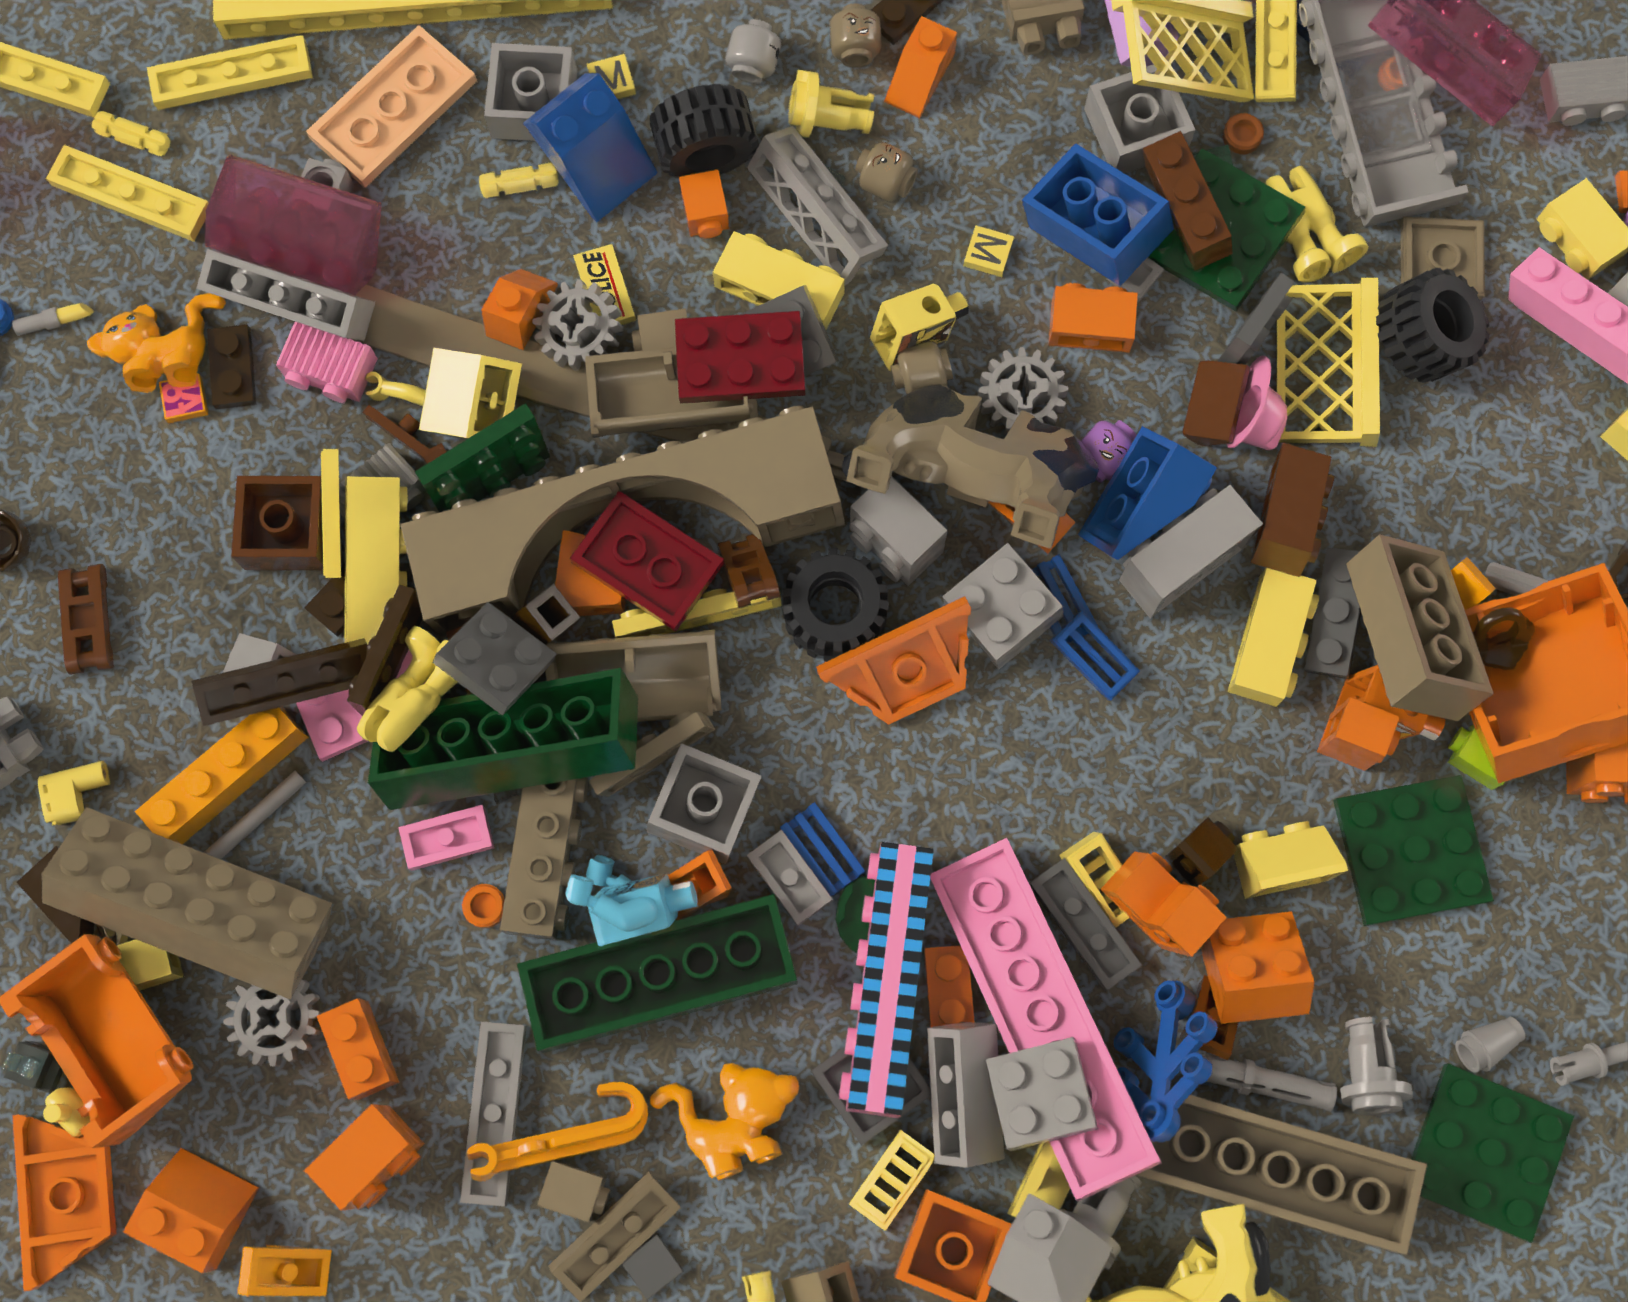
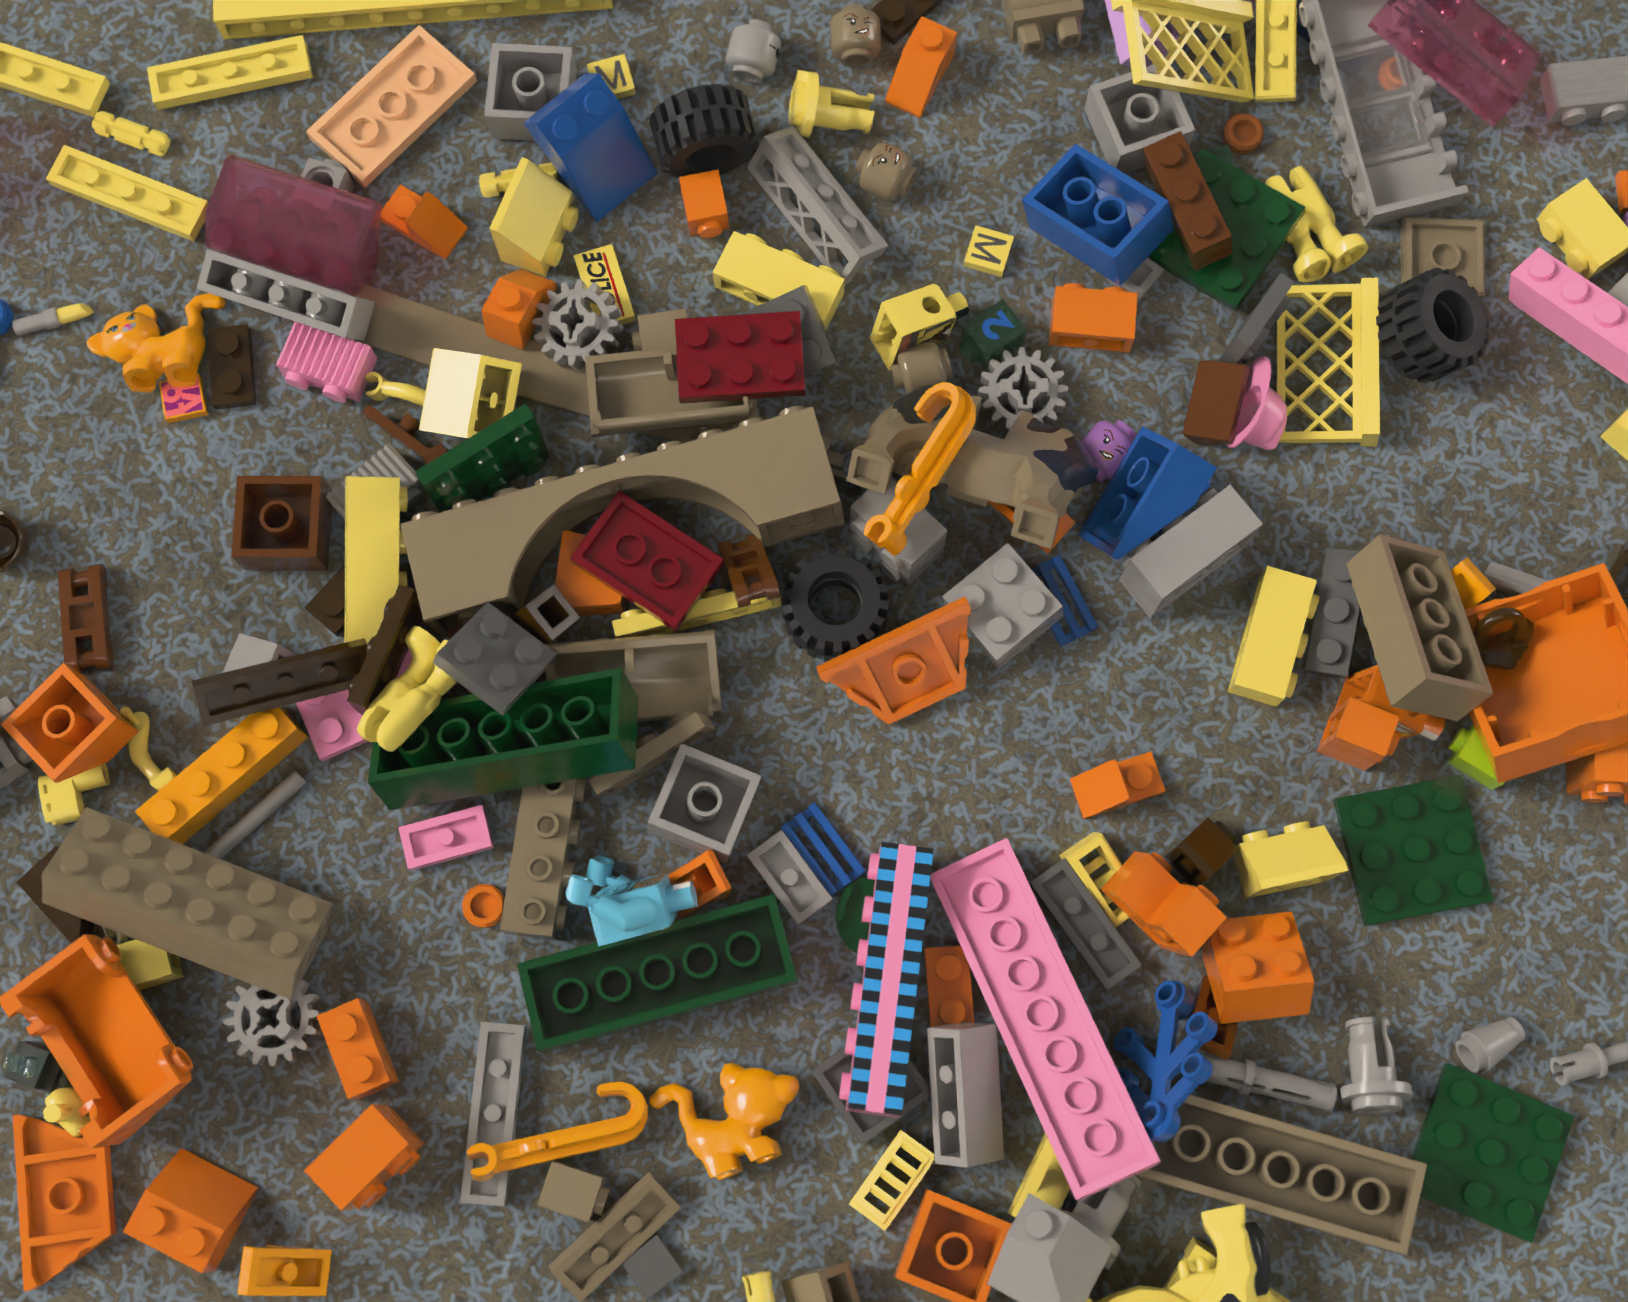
light yellow tile [321,449,341,578] -> none
light grey plate [985,1037,1098,1151] -> none
blue tile [1049,610,1140,701] -> none
reddish brown brick [1250,443,1335,577] -> none
none -> orange slope [0,663,139,783]
none -> light yellow piece [120,707,177,791]
none -> orange slope [378,184,468,260]
none -> light yellow slope [489,157,579,277]
none -> light orange piece [864,382,976,556]
none -> clear green brick [960,299,1027,370]
none -> orange slope [1069,752,1166,819]

